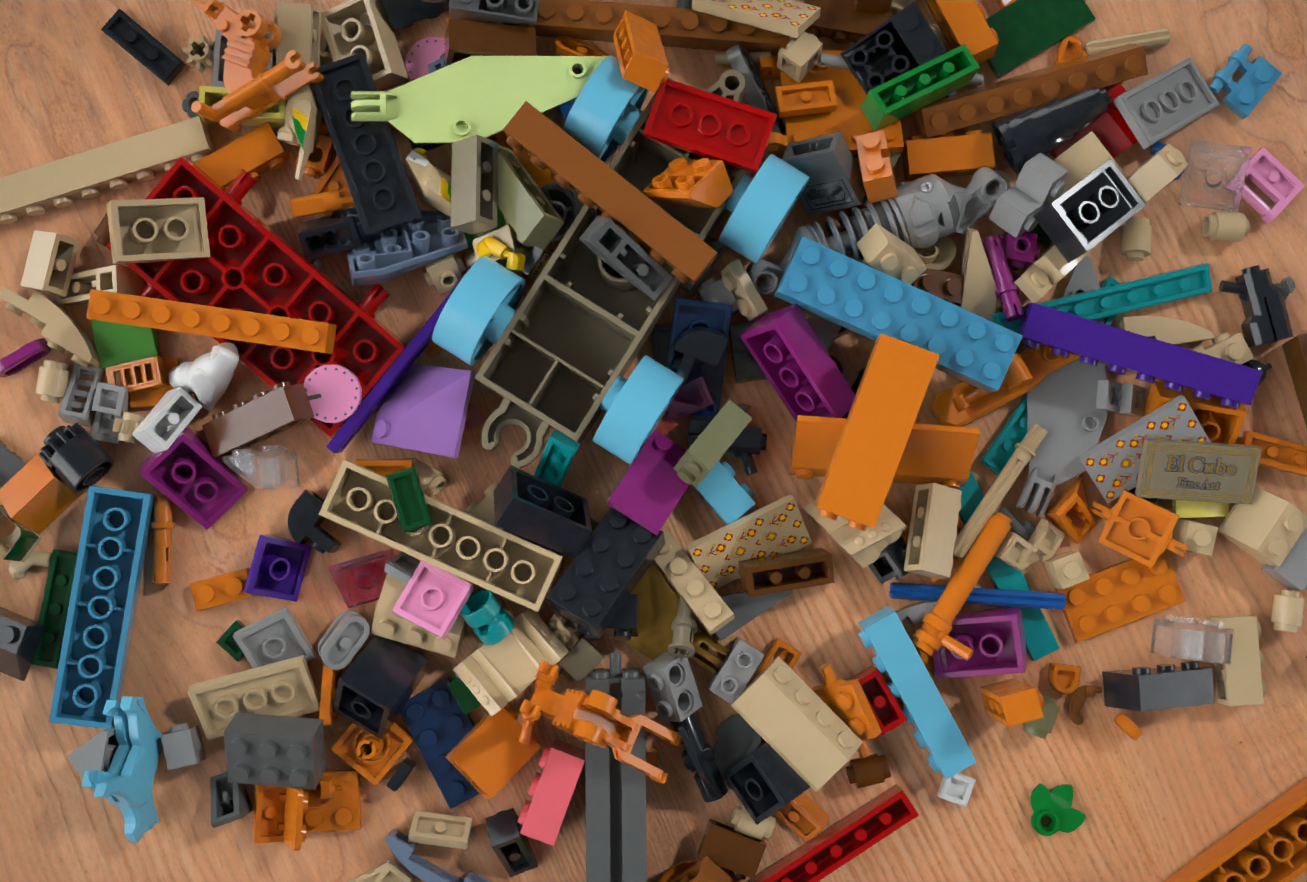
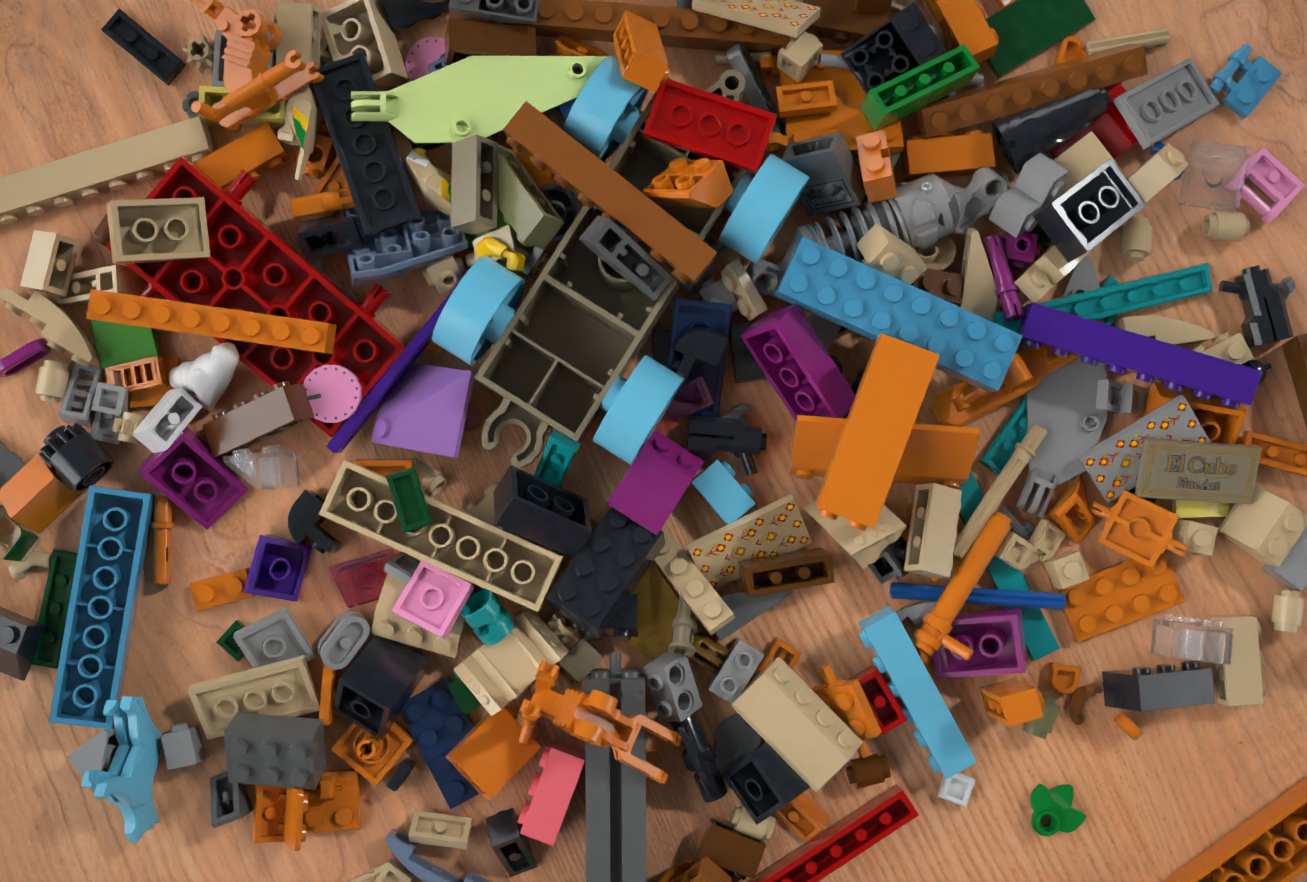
olive brick [673,399,752,487] -> none

